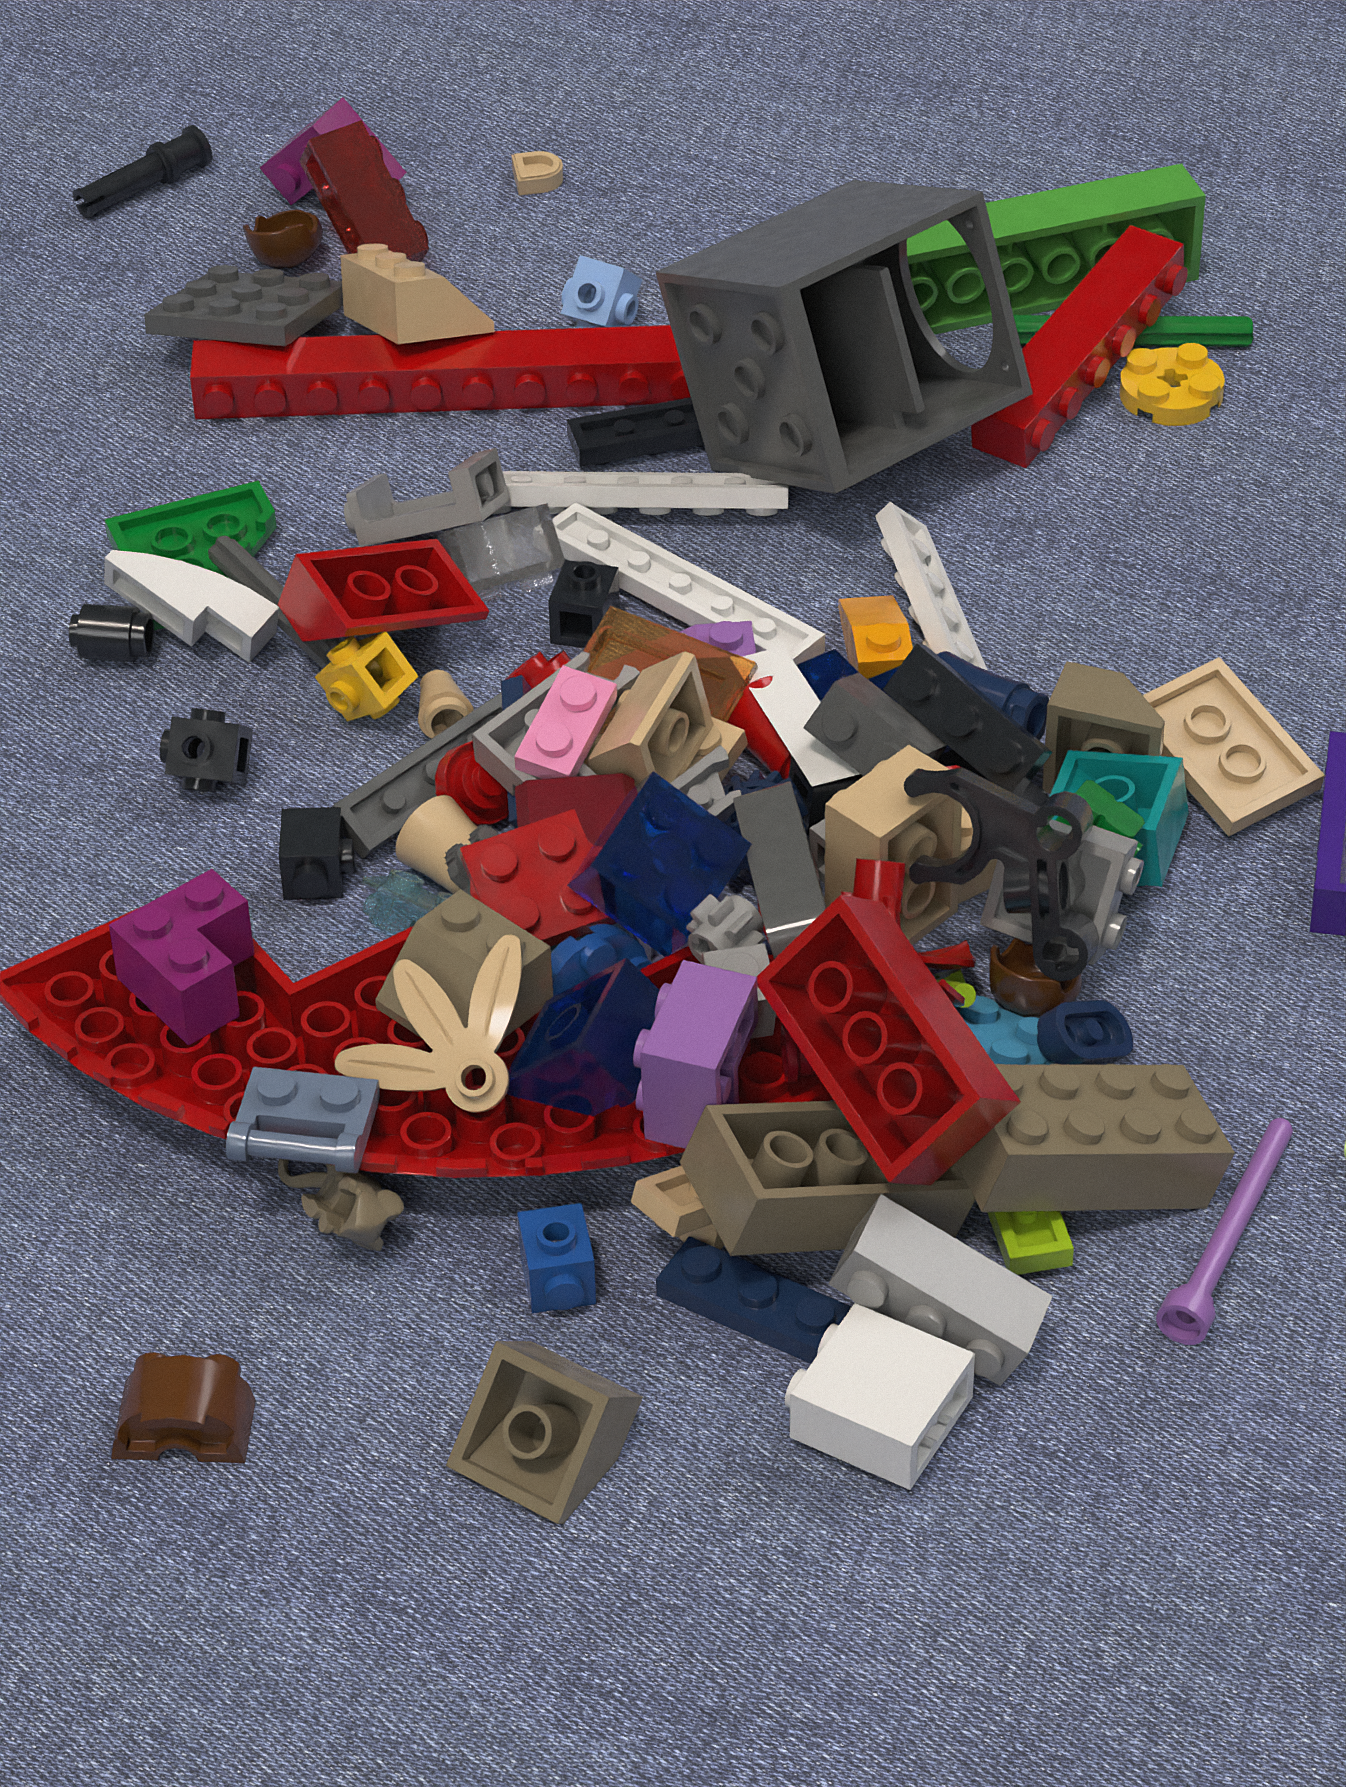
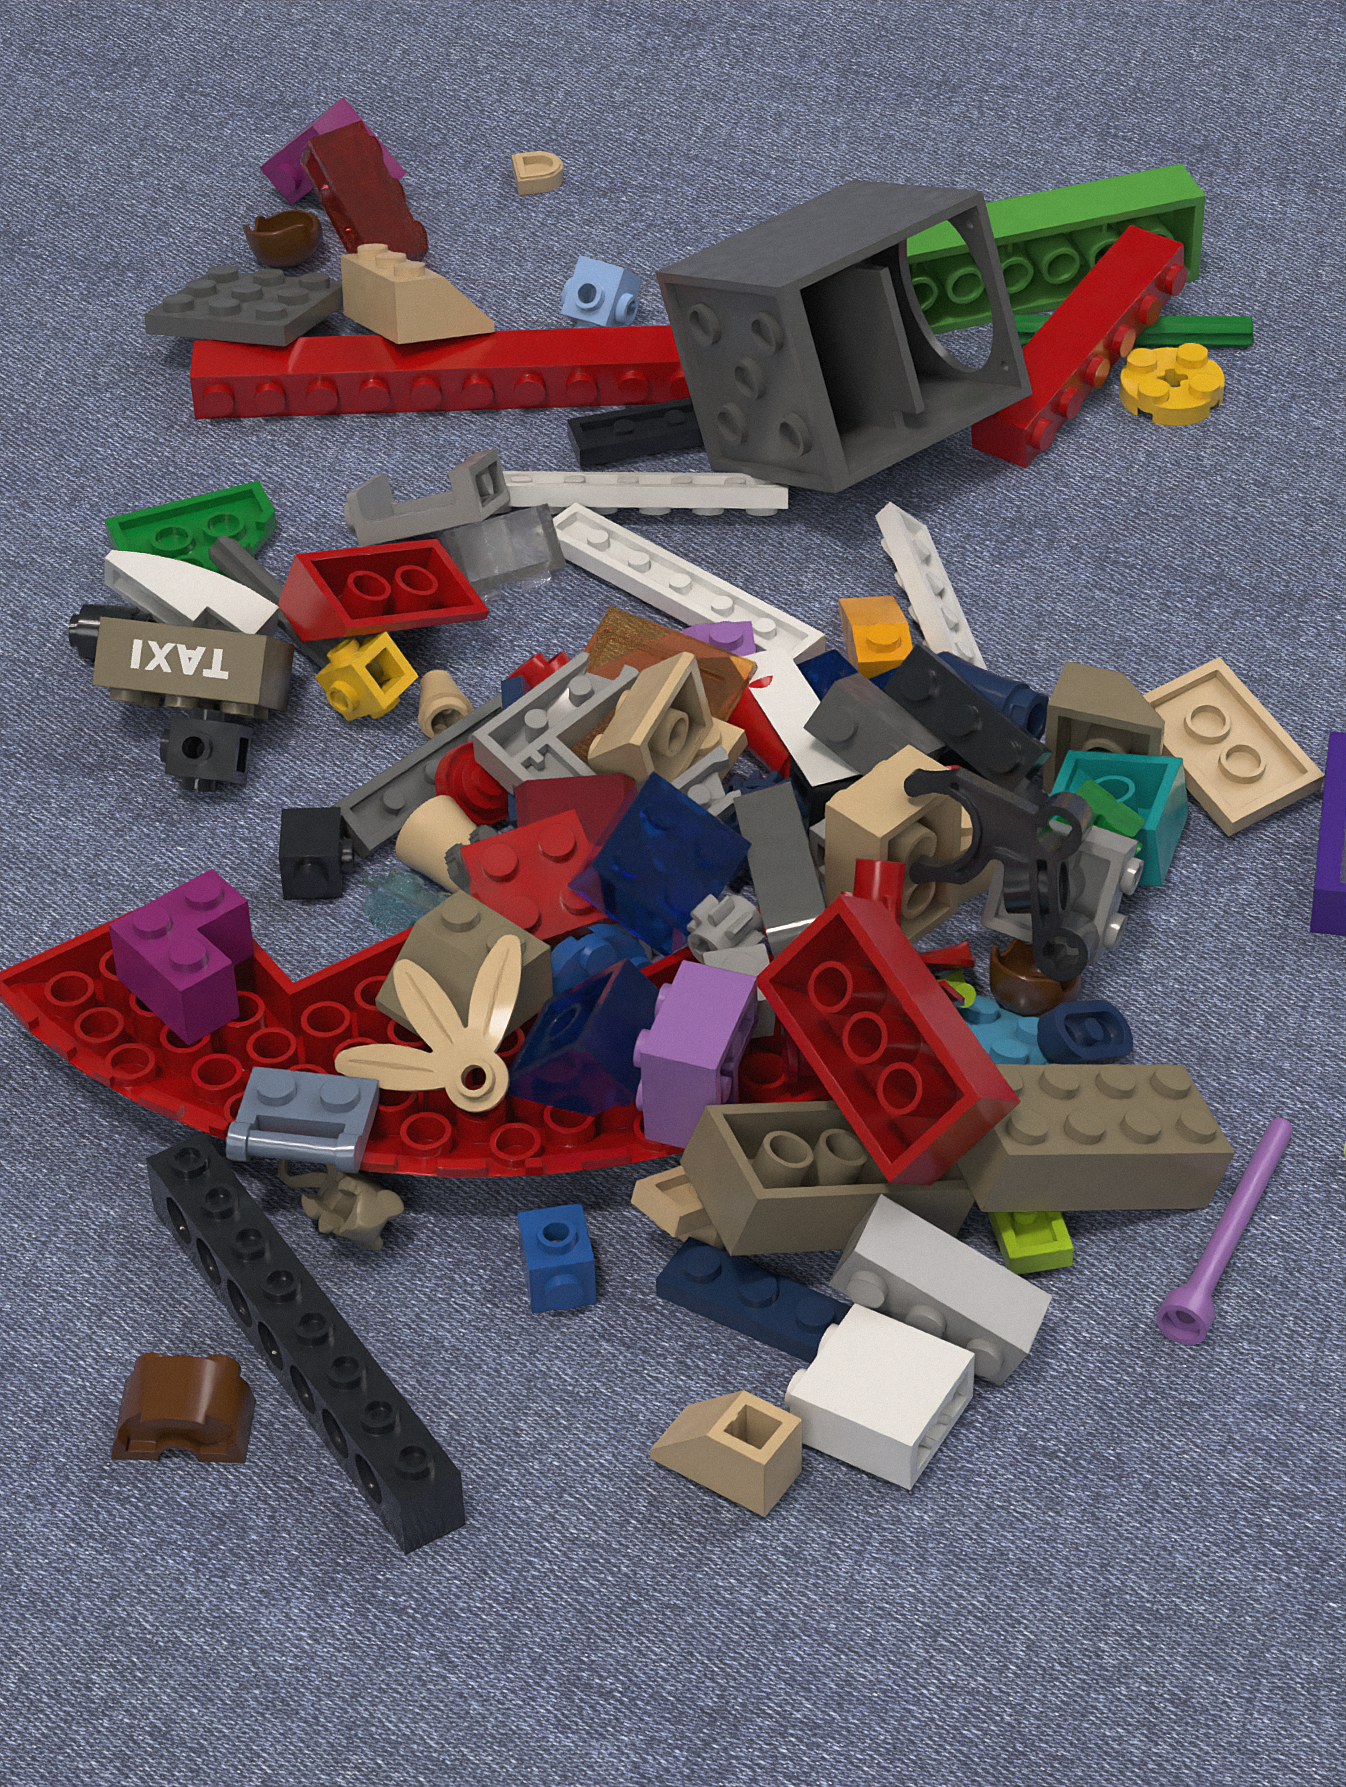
black pin [72,125,213,219] -> none
dark tan slope [446,1341,643,1524] -> none
bright pink plate [514,665,617,779] -> none
black brick [548,560,620,651] -> none
none -> dark tan brick [92,617,295,721]
none -> black brick [146,1133,465,1555]
none -> tan slope [650,1390,802,1517]

